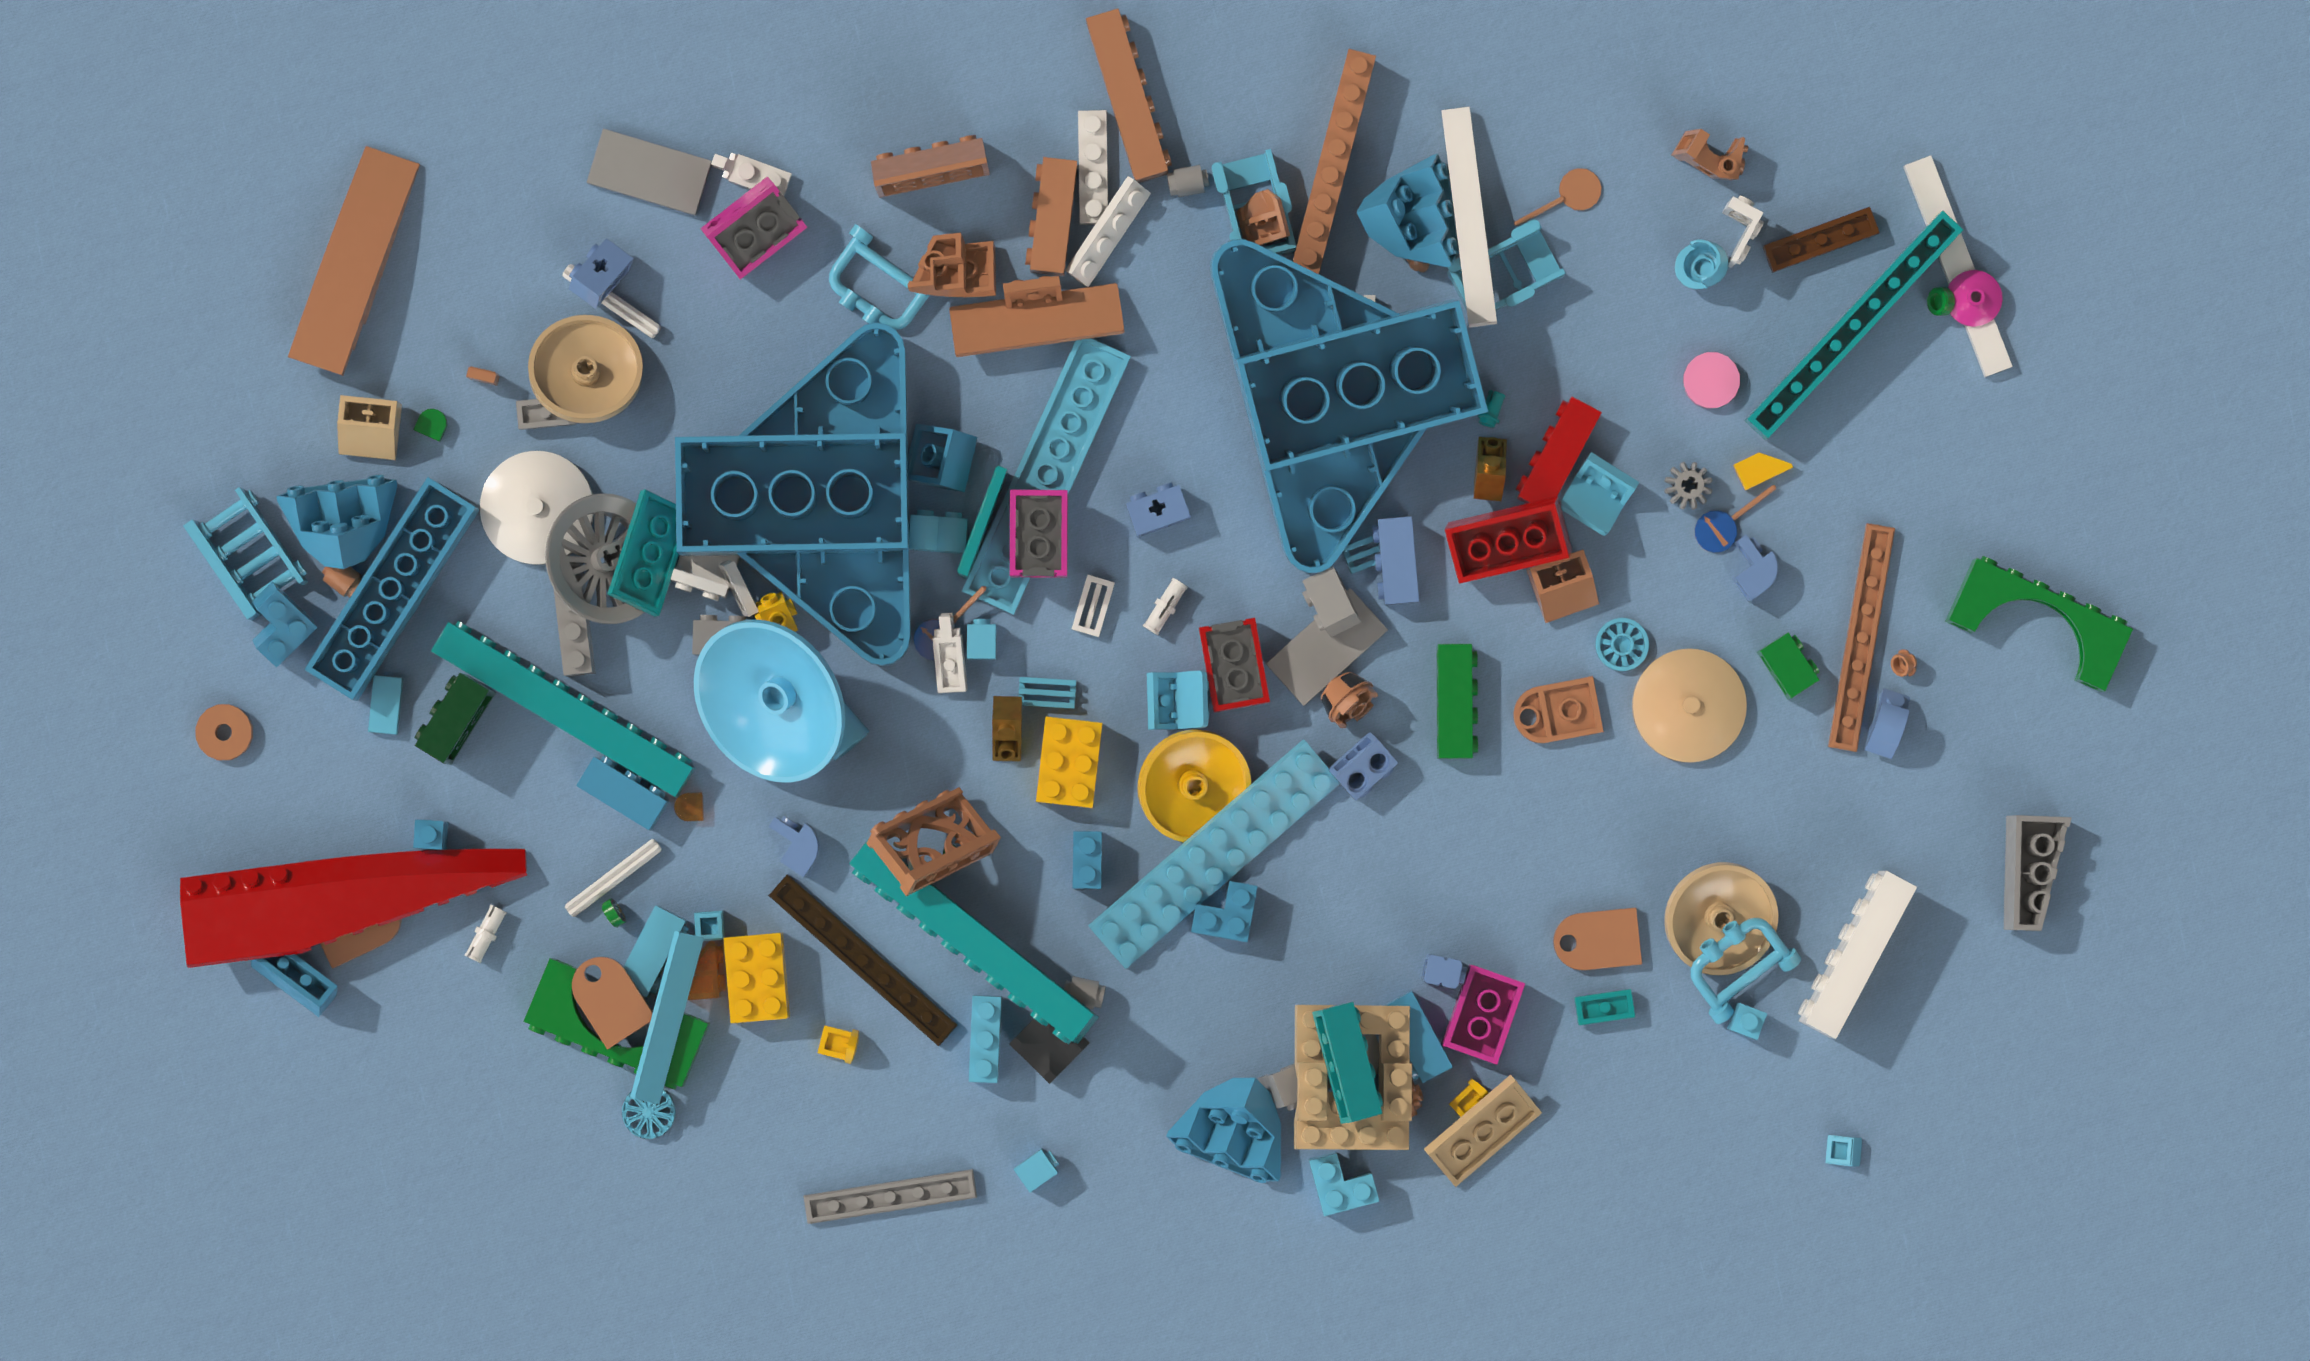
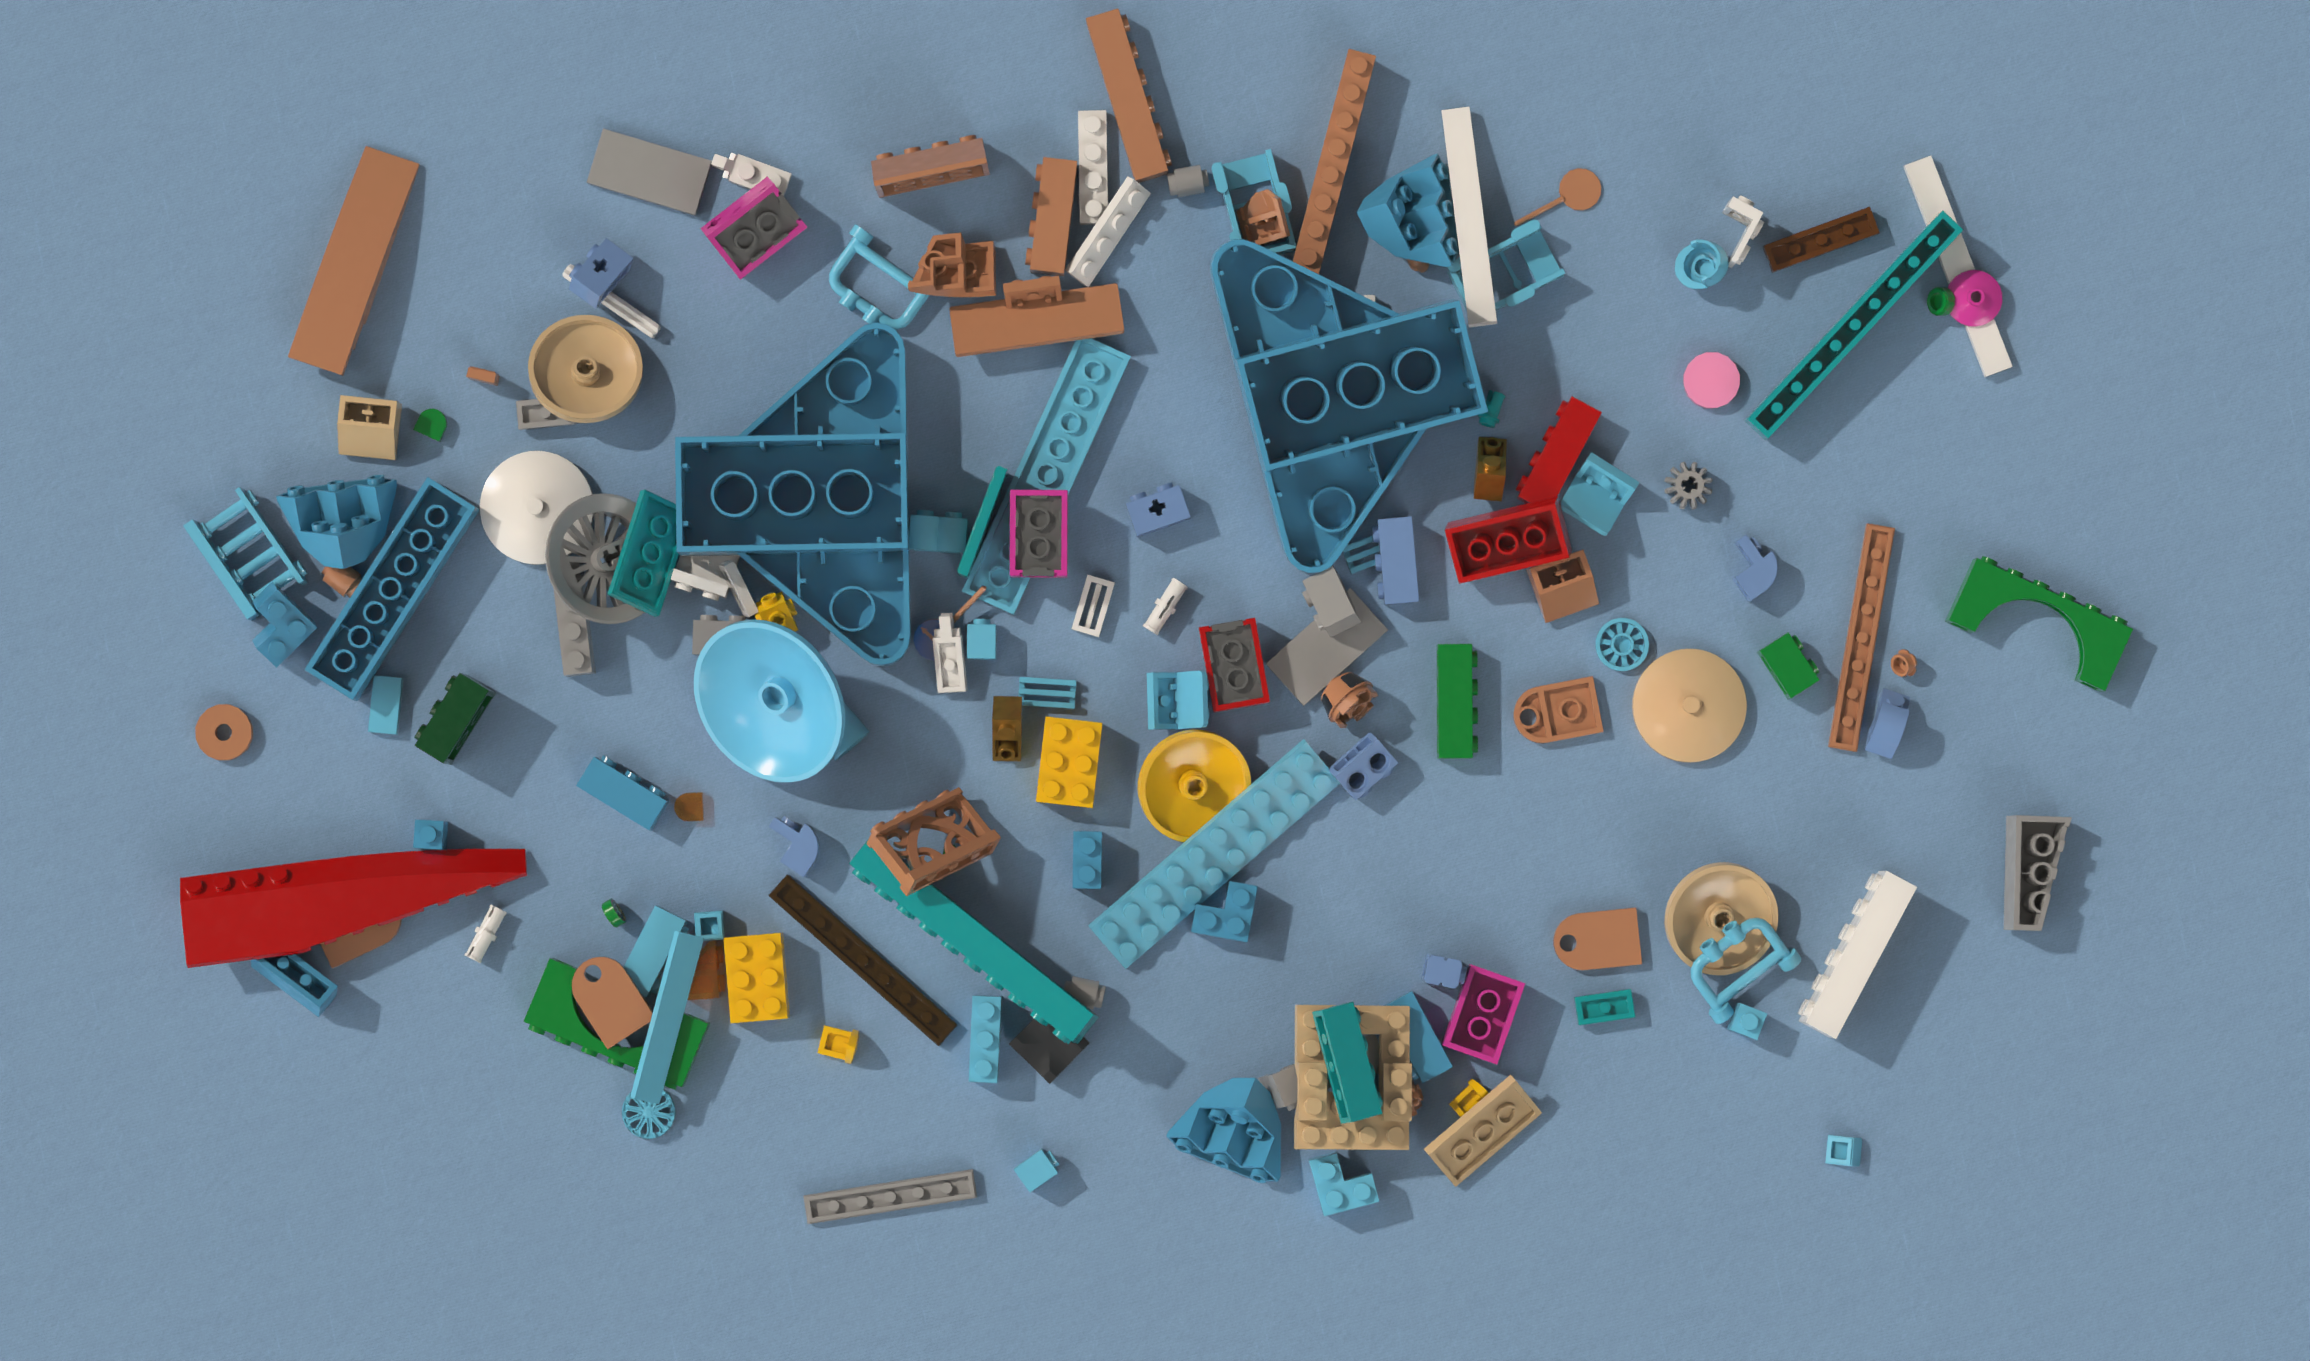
teal brick [431,621,695,798] -> none
white axle [565,839,662,917] -> none
dark azure slope [908,424,978,492] -> none
nougat tile [1671,129,1748,180] -> none
blue piece [1695,485,1776,553] -> none
yellow tile [1733,452,1793,490] -> none

